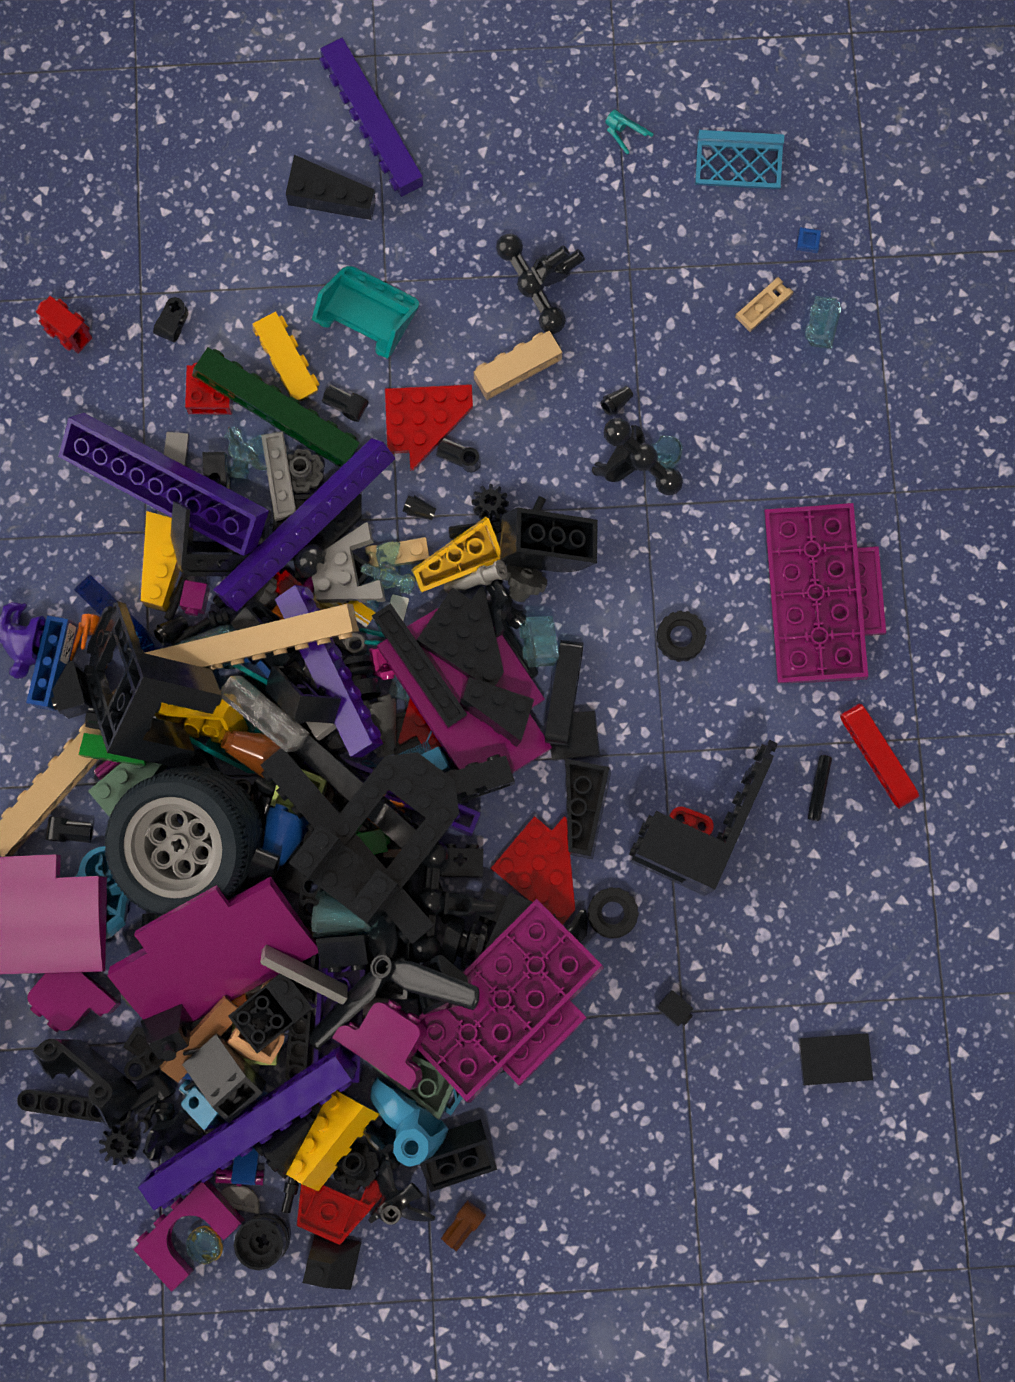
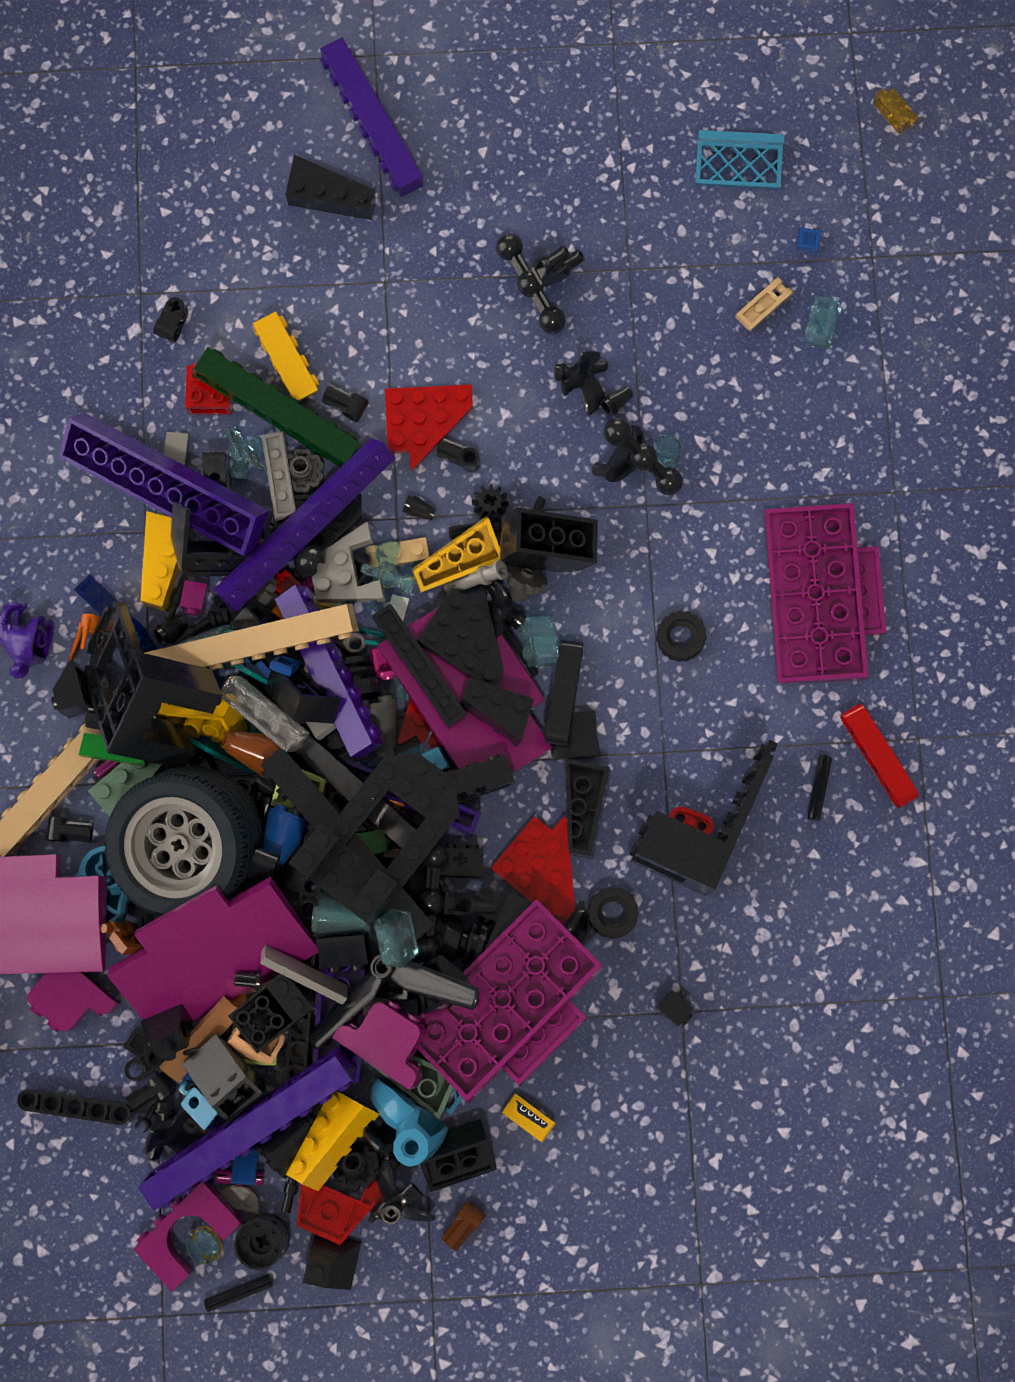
blue brick [26,616,78,711] -> none
black windscreen [33,1039,139,1129] -> none
red brick [35,296,92,354] -> none
black gear [99,1124,140,1165] -> none
teal windscreen [312,266,419,359] -> none
yellow sticker [335,601,375,627] -> none
tan brick [474,331,563,400] -> none
teal plant [605,110,654,154] -> none
black tile [798,1033,873,1086] -> none
none -> dark orange plate [100,920,143,955]
none -> black axle [204,1274,273,1312]
none -> black piece [234,970,261,992]
none -> blue tile [269,654,300,677]
none -> clear light blue brick [374,909,418,968]
none -> yellow slope [502,1093,556,1143]
none -> black animal [555,351,608,415]
none -> clear yellow panel [873,88,919,134]

